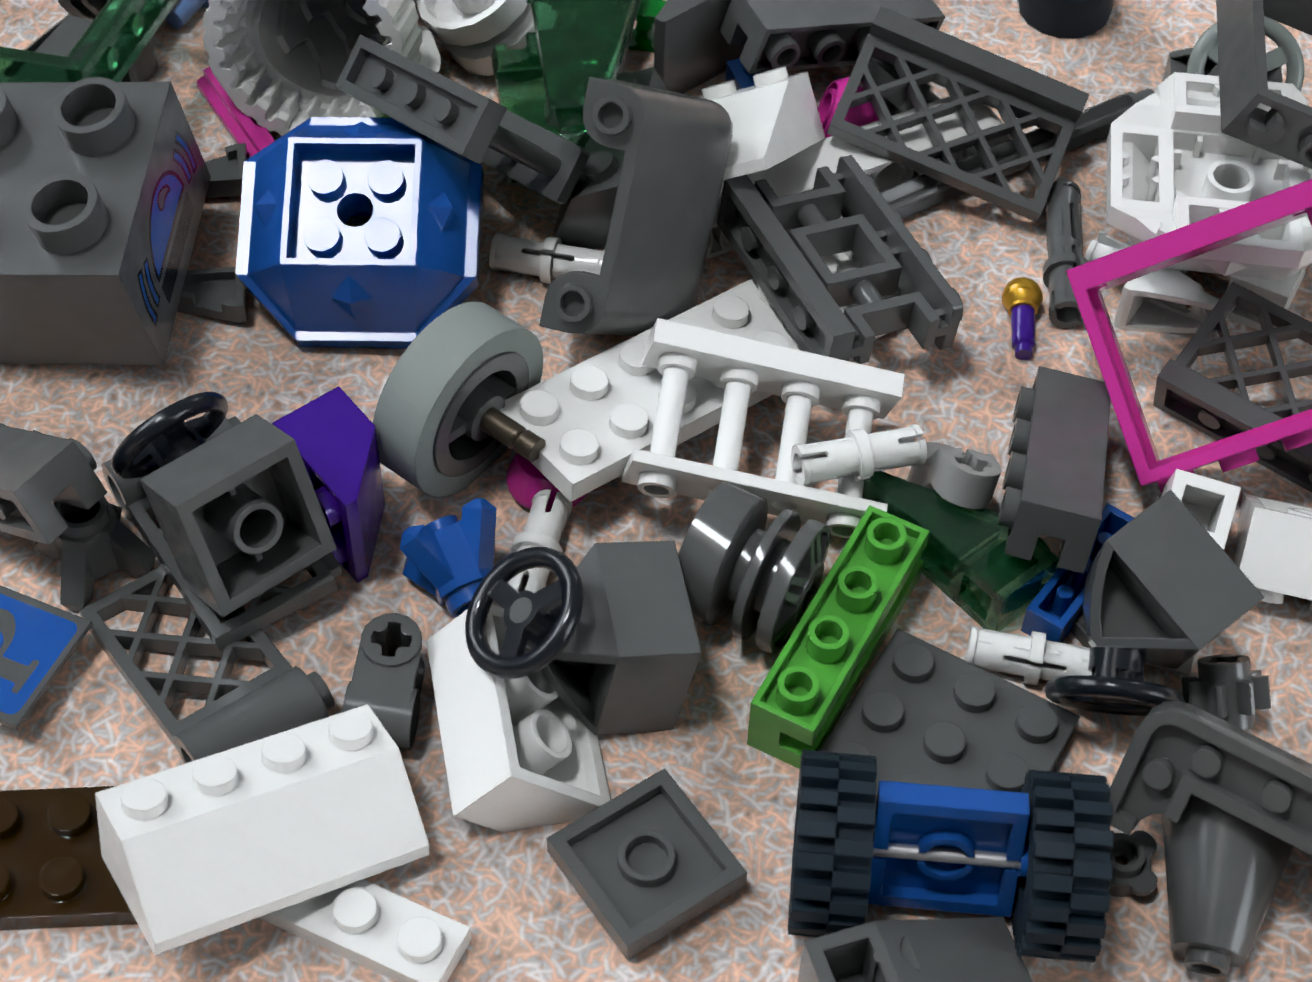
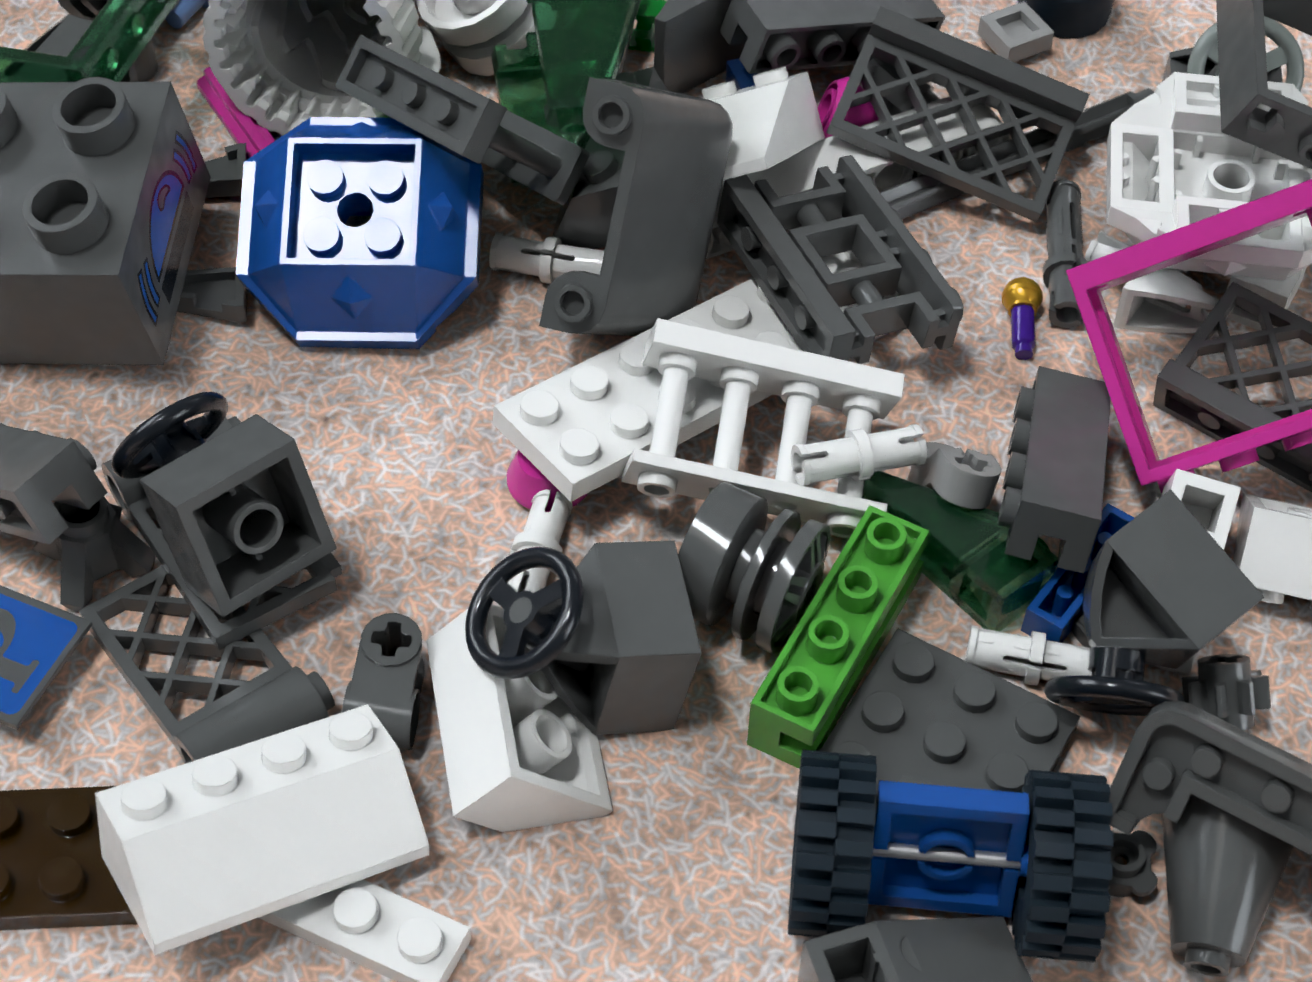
dark purple slope [272,386,385,583] -> none
light grey wheel [373,301,546,498] -> none
blue rock [399,498,497,618] -> none
dark grey plate [547,768,747,960] -> none
none -> light grey plate [978,1,1054,62]

